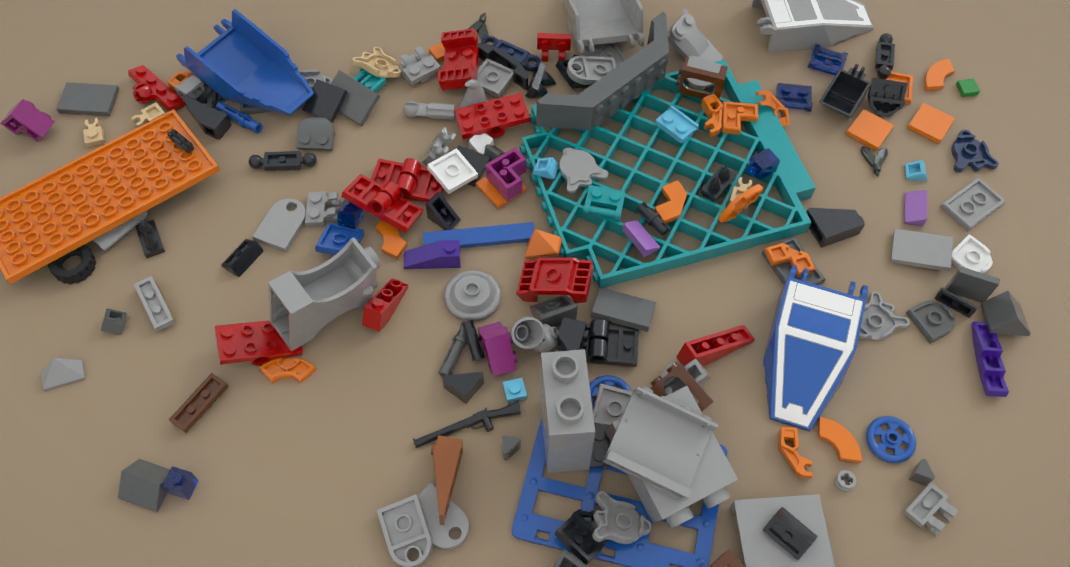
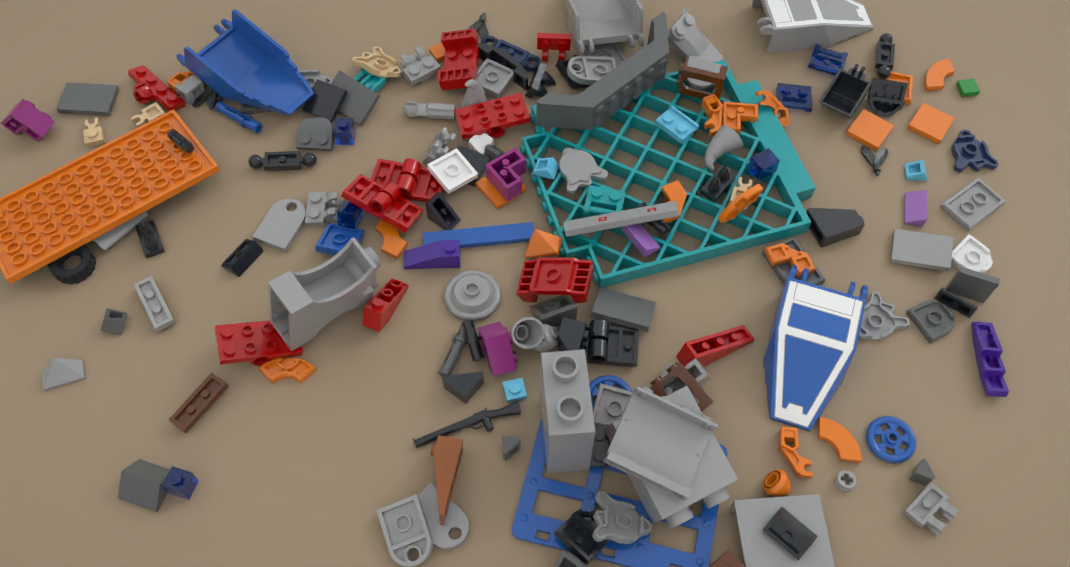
black slope [182,96,232,140] -> none
dark grey slope [981,291,1031,336] -> none
none -> clear blue brick [333,118,356,145]
none -> light grey tile [564,201,679,237]
none -> light grey hat [704,125,743,170]
none -> orange cone [763,470,791,497]

